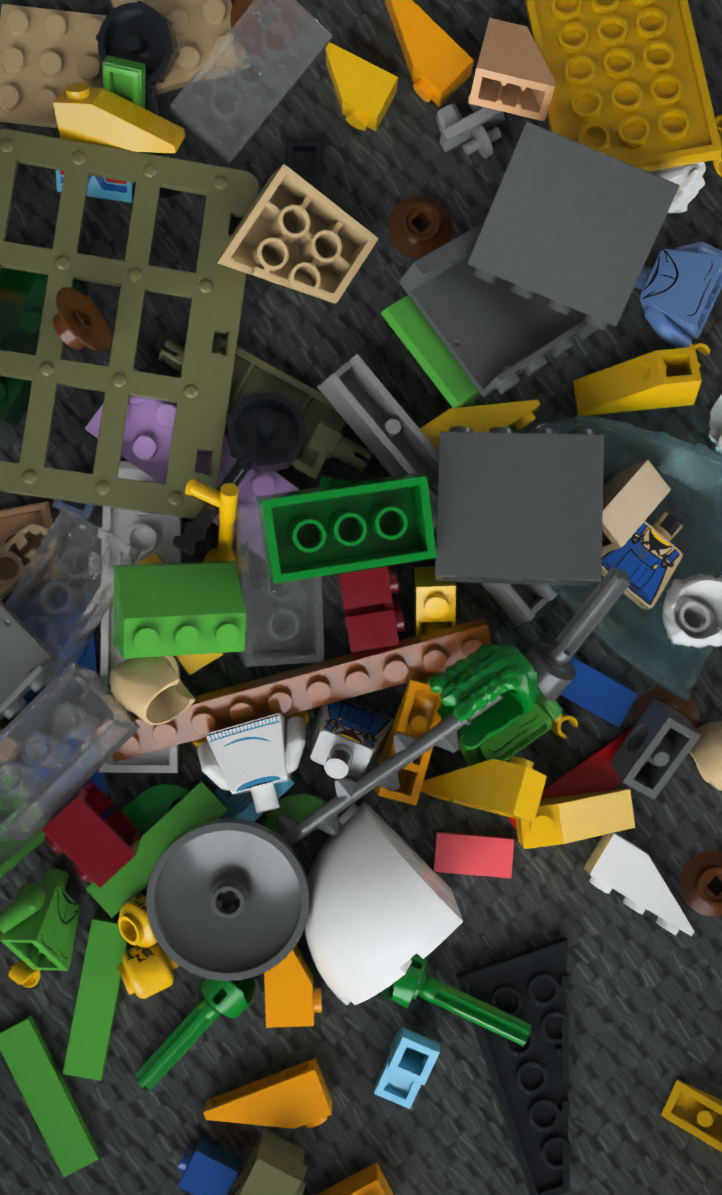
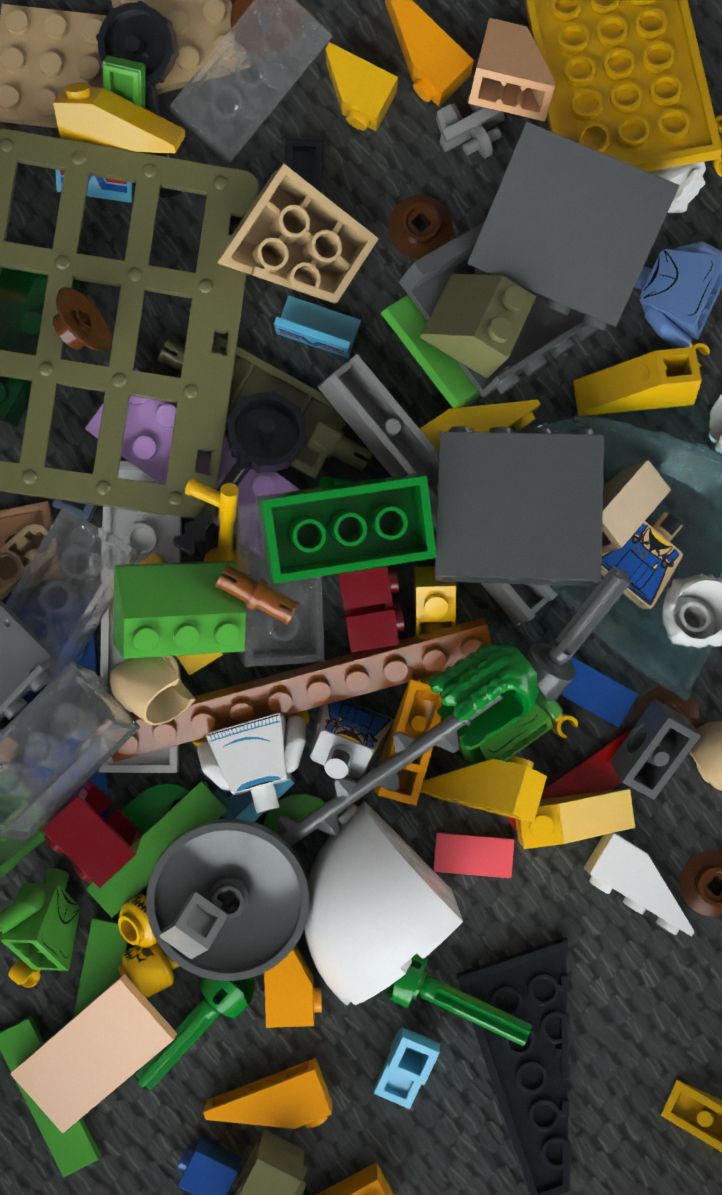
none -> light nougat tile [11,974,177,1133]
none -> light grey panel [159,892,228,959]
none -> dark orange pin [215,564,300,625]
none -> medium azure panel [274,295,361,359]
none -> olive slope [420,274,536,379]

